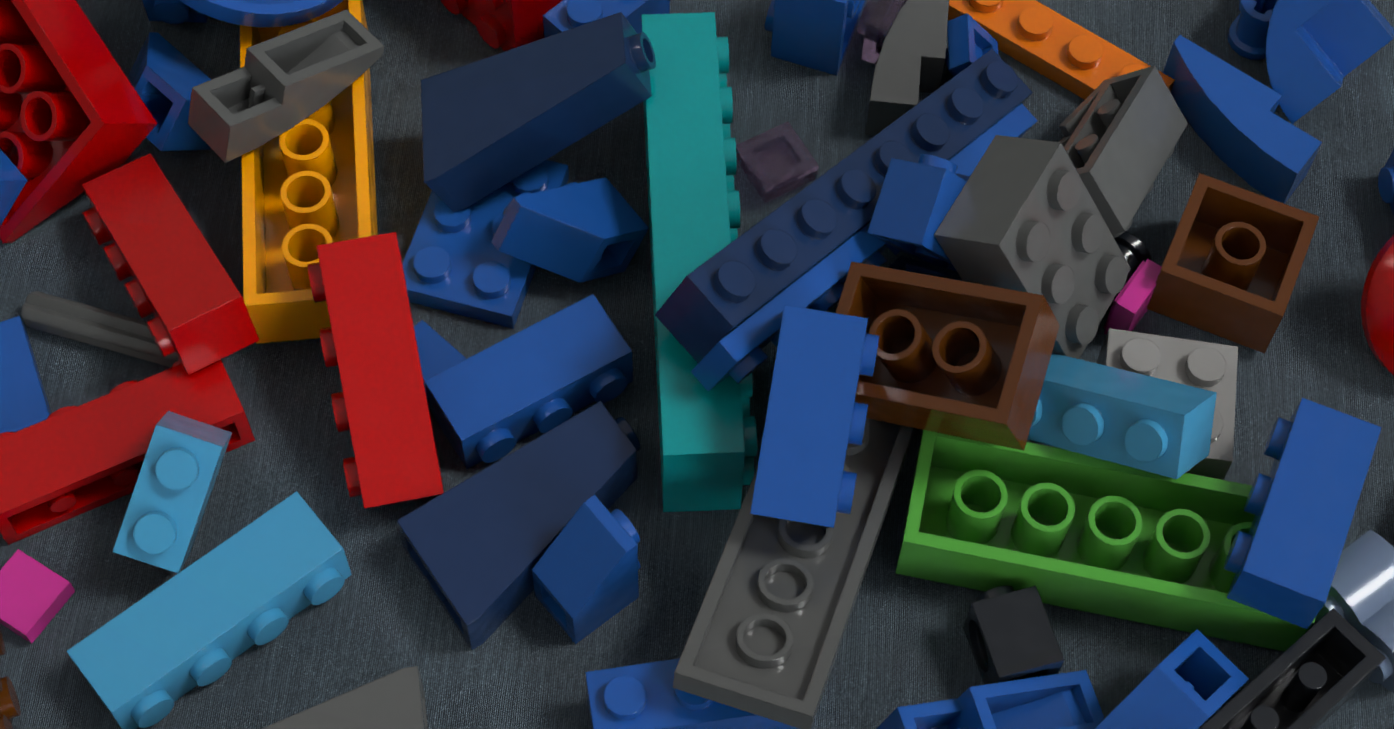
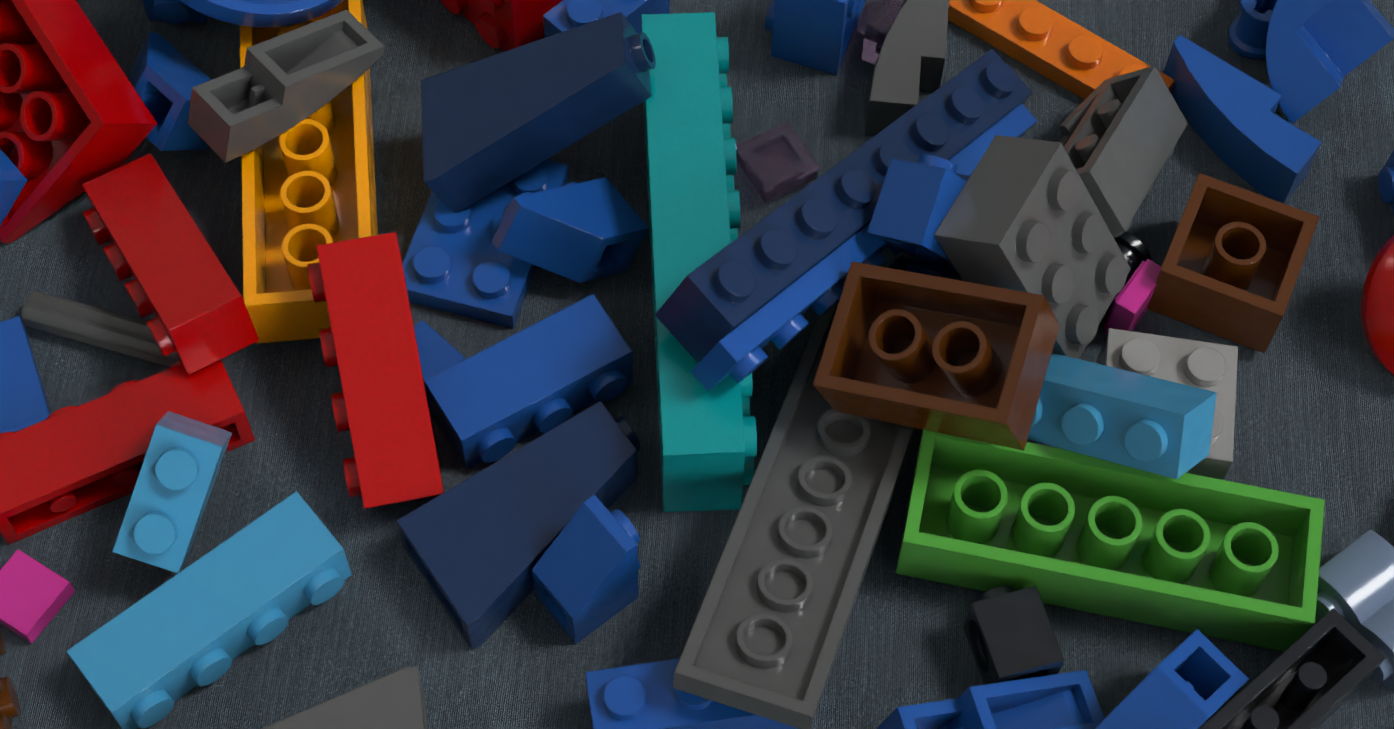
blue brick [750,305,880,528] -> none
blue plate [945,13,999,77] -> none
blue brick [1224,398,1382,629] -> none

